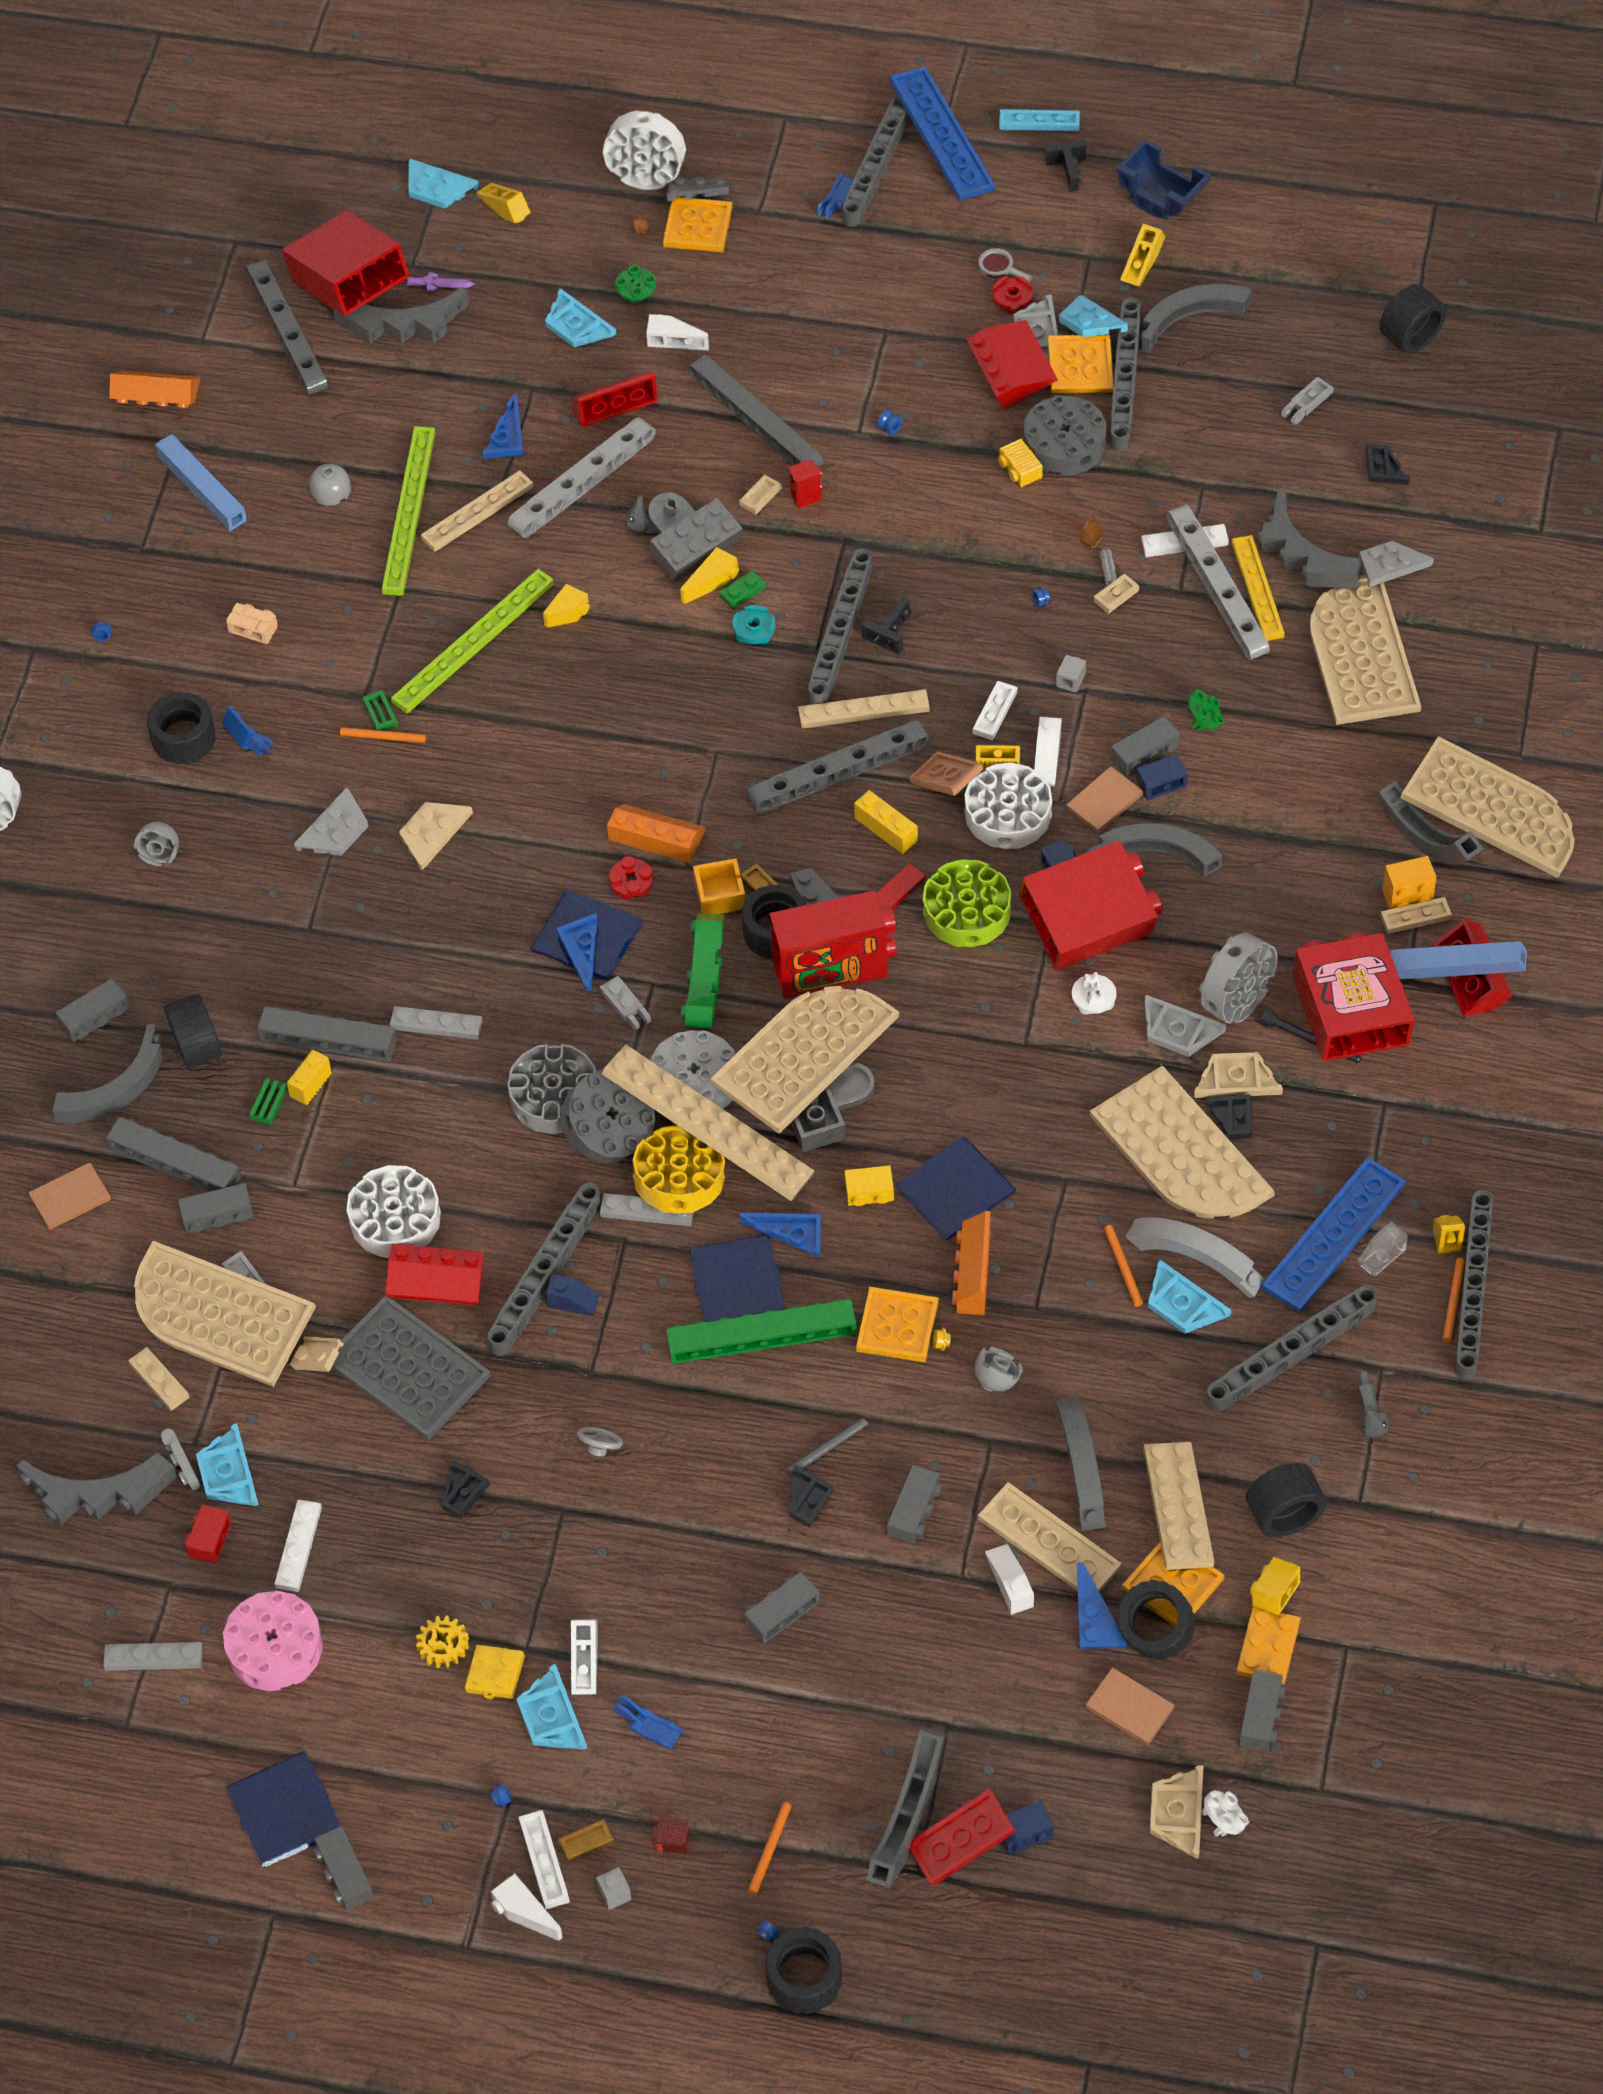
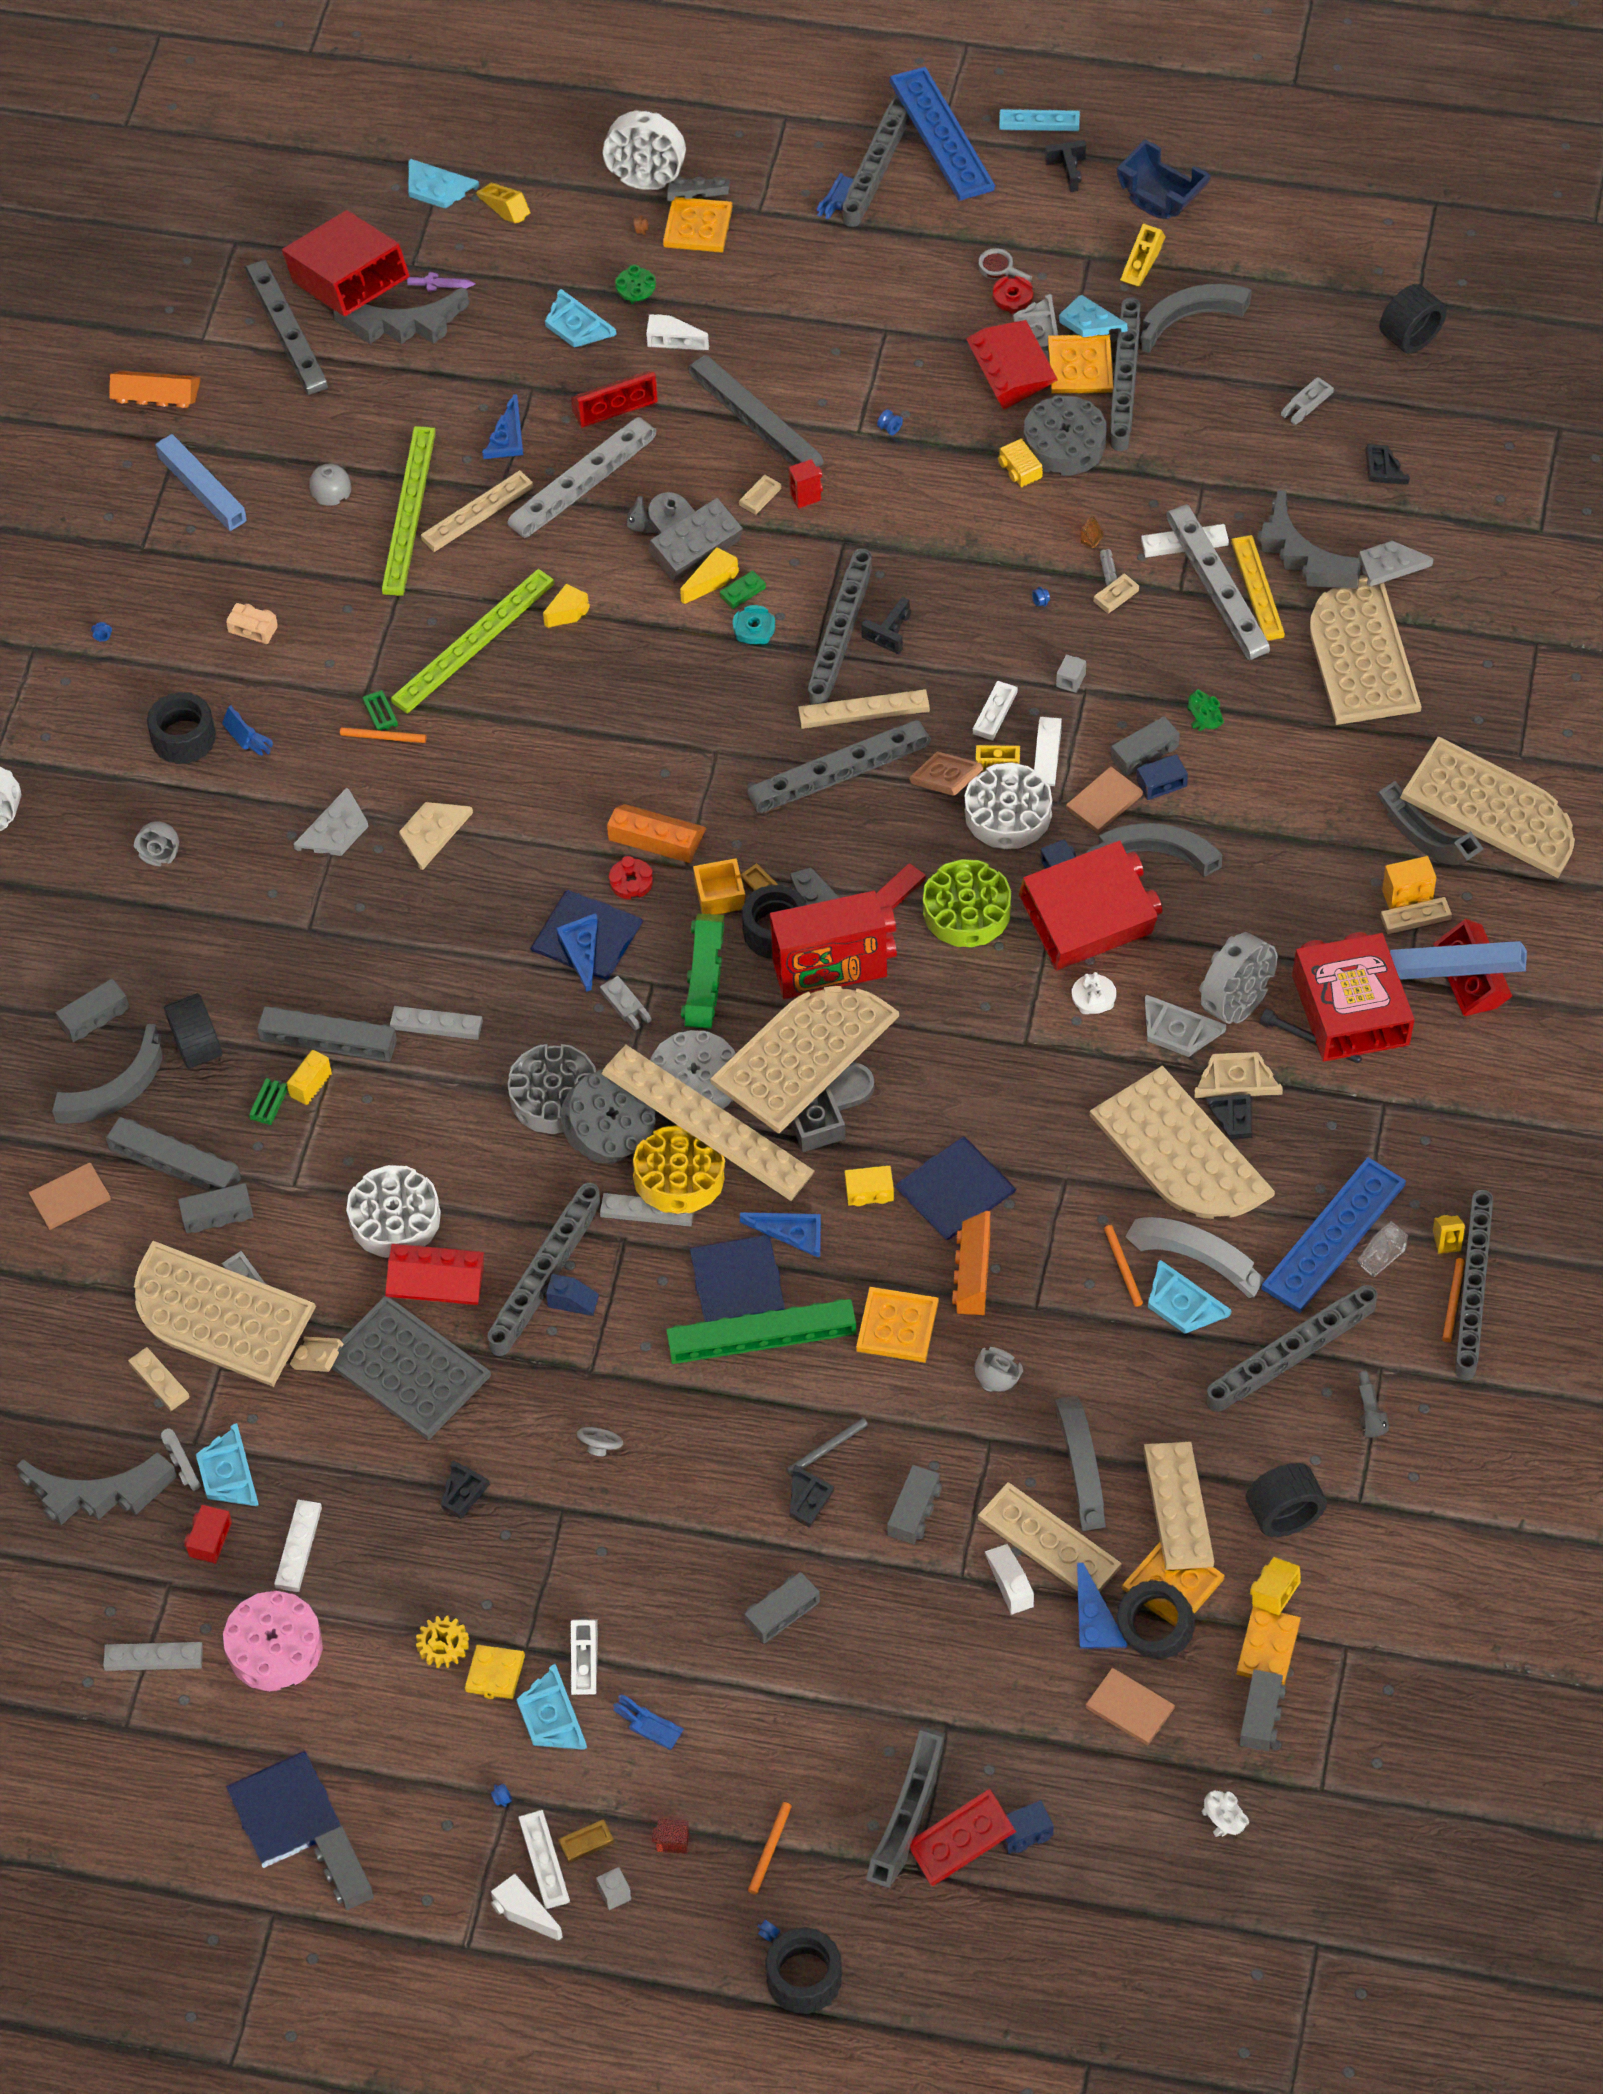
yellow brick [854,790,918,854] -> none
yellow plate [933,1328,951,1351] -> none
tan wing [1150,1765,1203,1858] -> none

